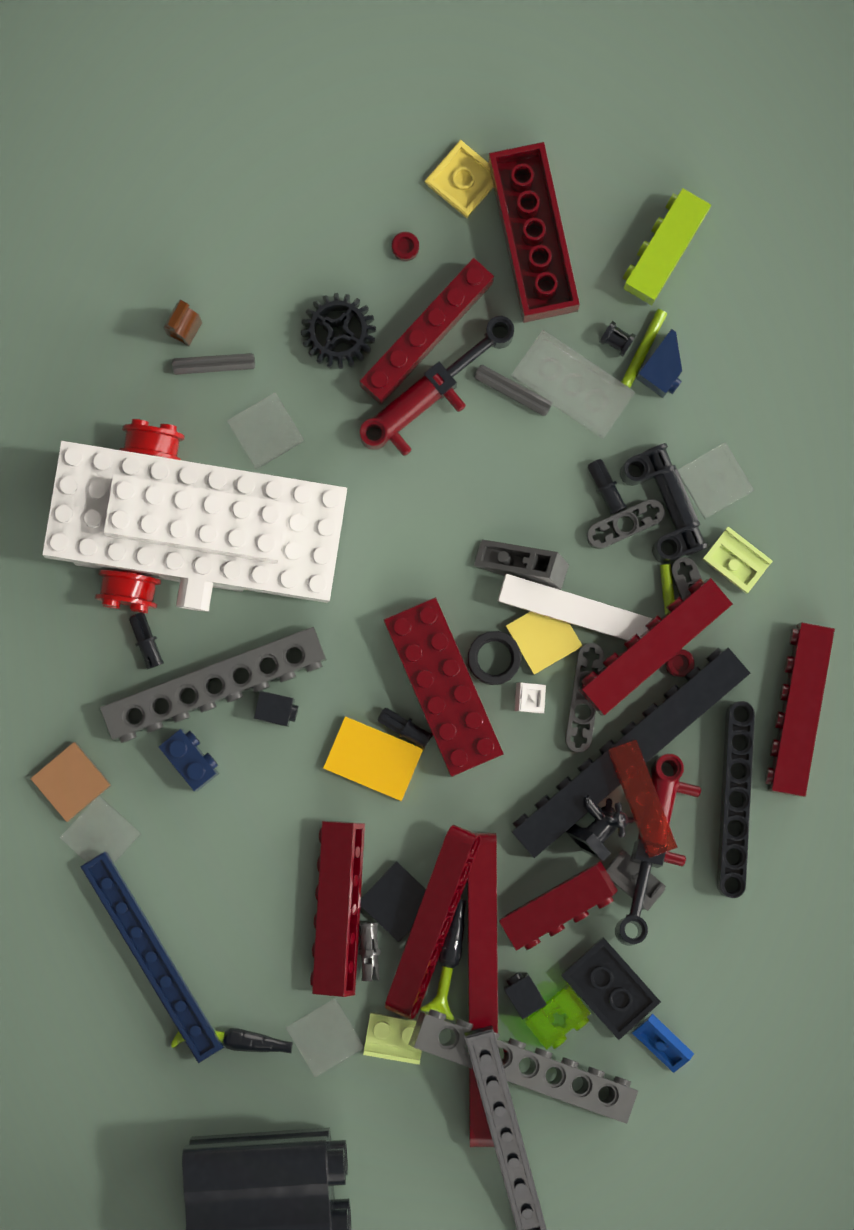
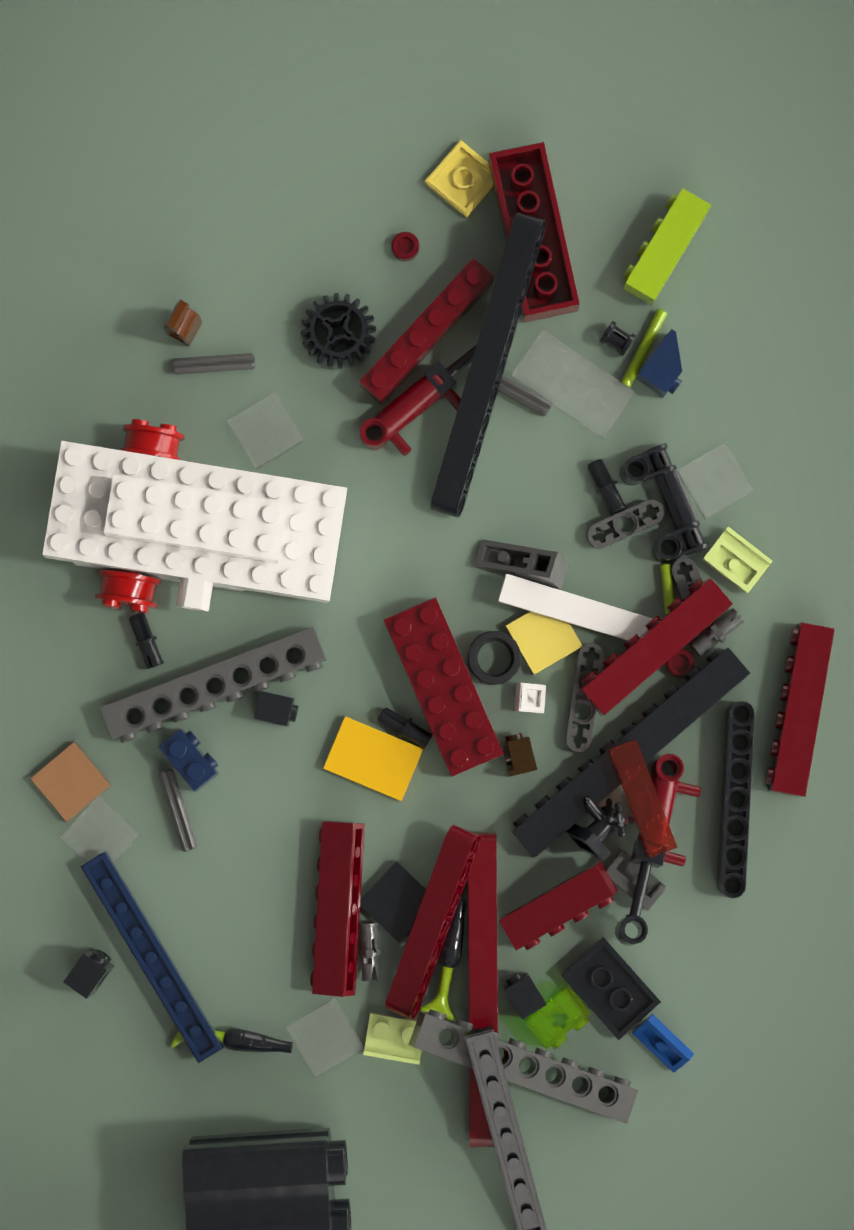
none -> black brick [63,949,114,999]
none -> dark grey axle [159,769,197,852]
none -> black beam [431,212,546,518]
none -> dark brown brick [503,733,538,777]
none -> dark grey pin [690,608,744,658]

